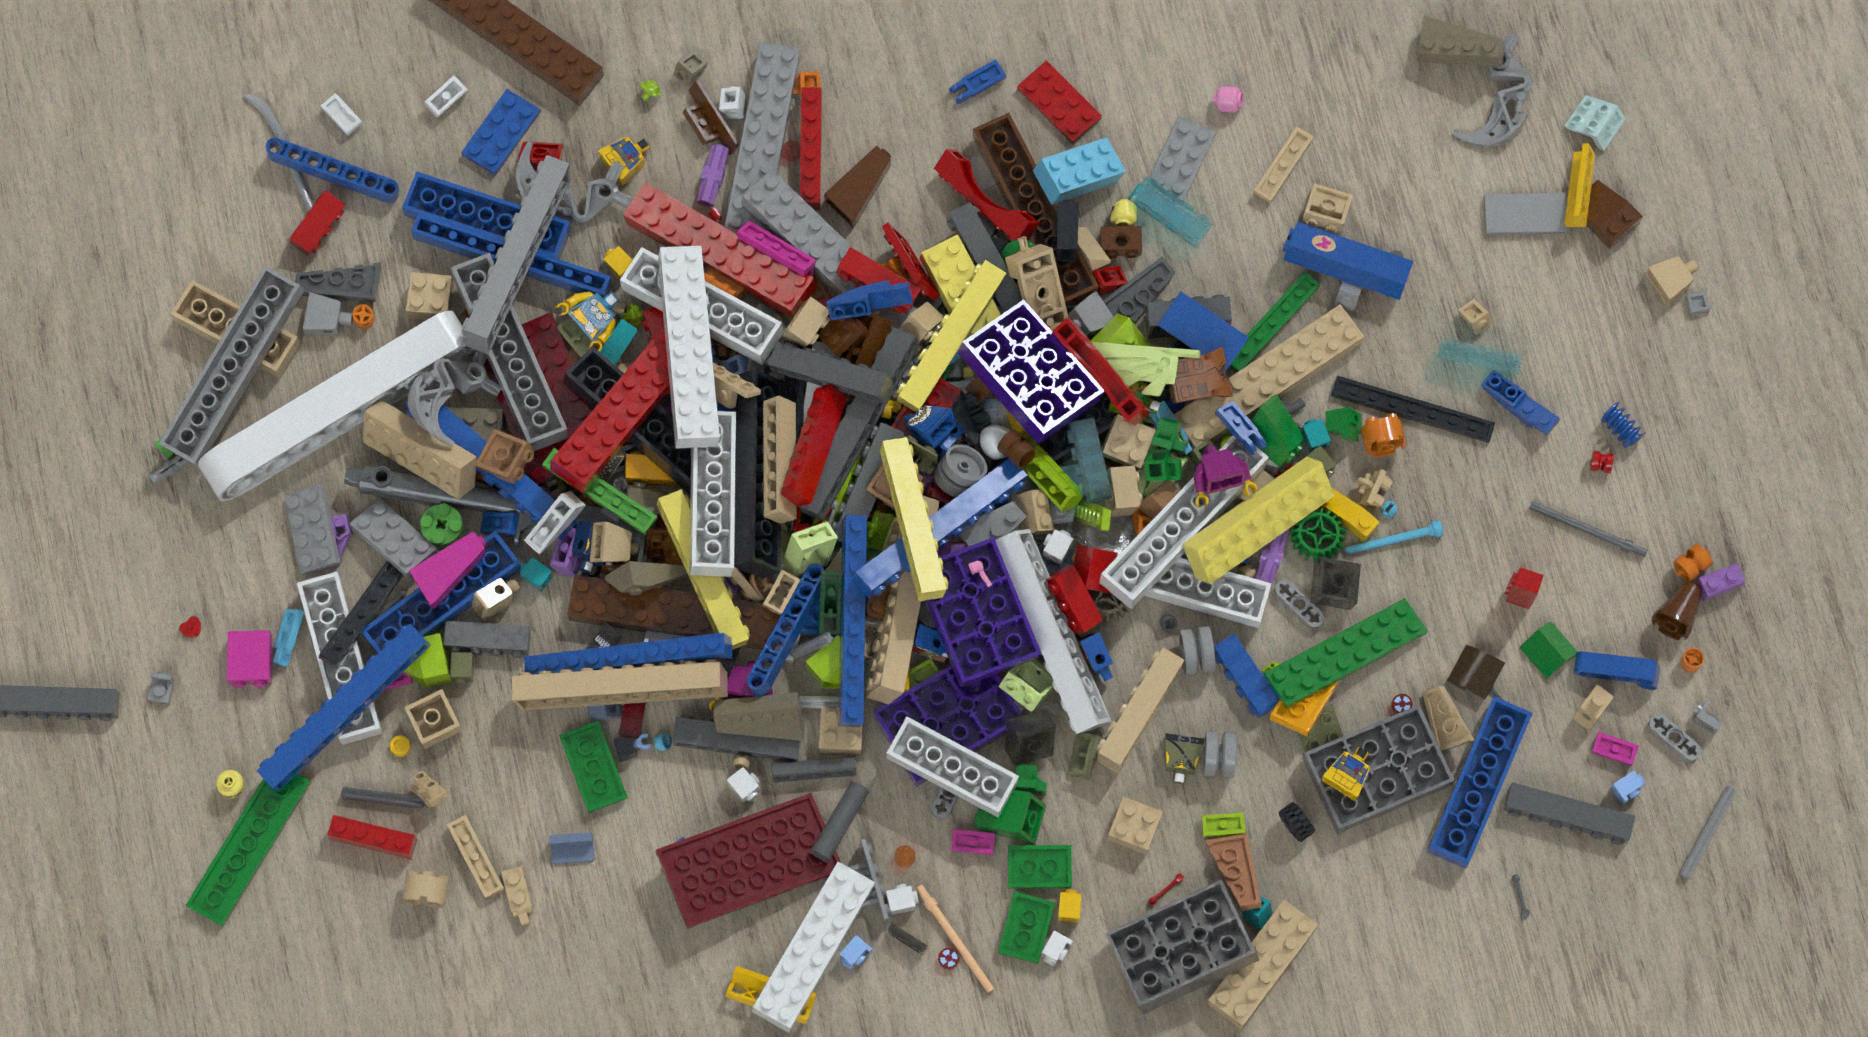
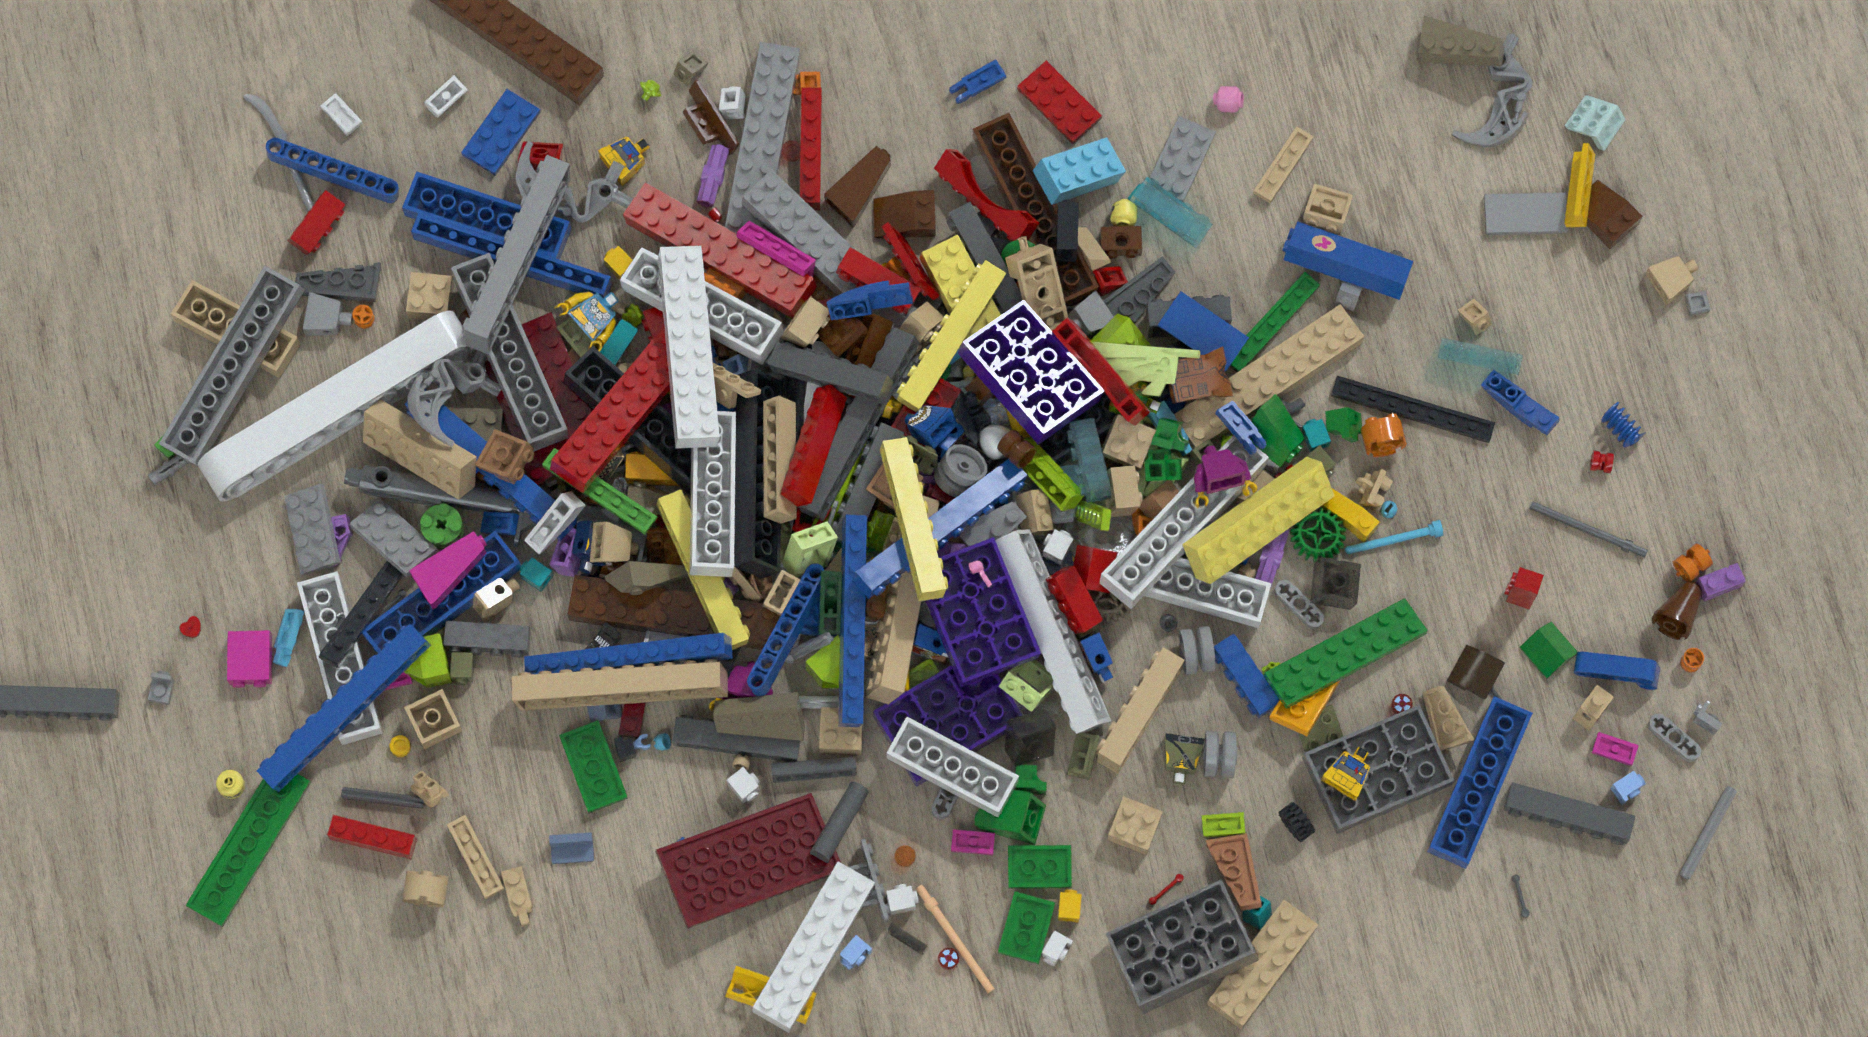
none -> reddish brown slope [873,190,936,239]

